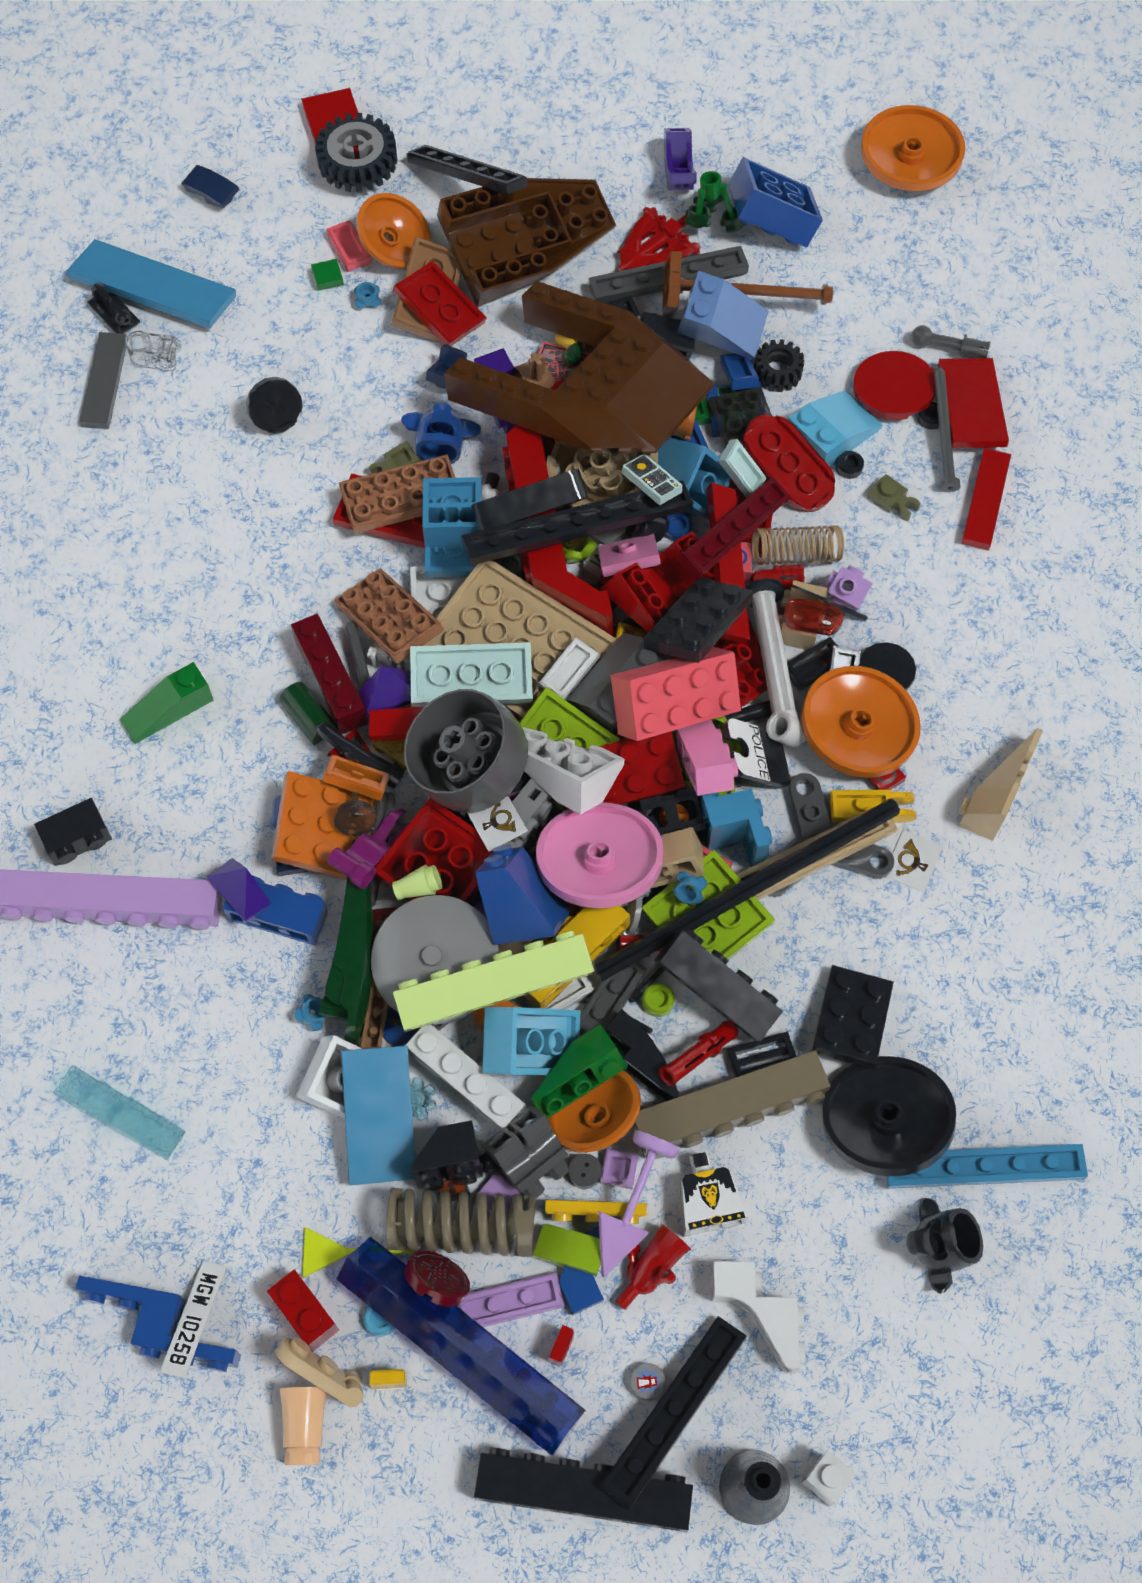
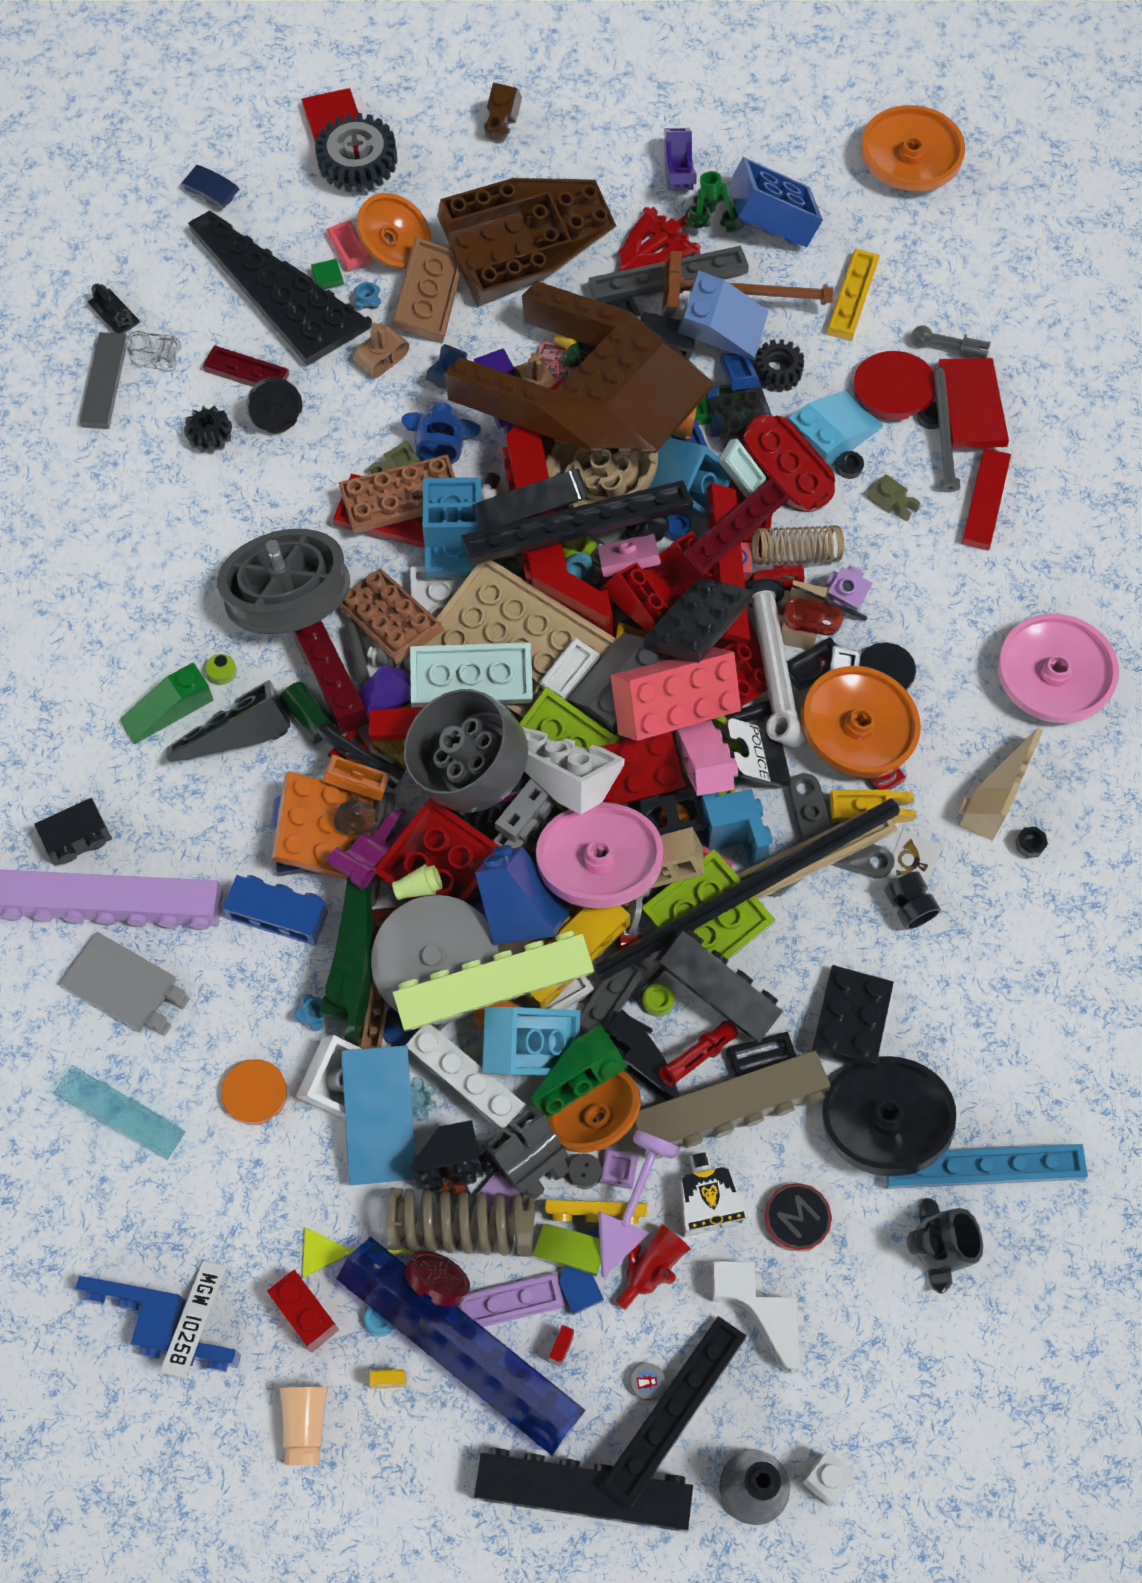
dark azure tile [67,239,236,329] -> none
dark purple slope [207,858,271,923] -> none
tan plate [275,1337,363,1407] -> none
red tile [393,260,487,346] -> none
black tile [406,144,528,195] -> none
white sticker [468,796,528,852] -> none
tile [622,453,682,505] -> none
dark azure plate [673,871,707,904] -> none
none -> light grey tile [59,932,190,1036]
none -> black wedge [166,679,290,762]
none -> black gear [184,405,233,454]
none -> black wing [188,210,372,366]
none -> dark red tile [203,345,290,387]
none -> lime tile [205,654,237,685]
none -> dark grey wheel [217,529,350,634]
none -> orange tile [221,1059,287,1125]
none -> medium nougat beam [353,322,410,378]
none -> reddish brown brick [484,82,522,141]
none -> medium azure tile [566,552,595,582]
none -> black tile [764,1183,832,1252]
none -> yellow tile [826,249,880,341]
none -> black wheel [884,871,941,930]
none -> bright pink dish [998,613,1119,723]
none -> black tile [1015,827,1048,858]

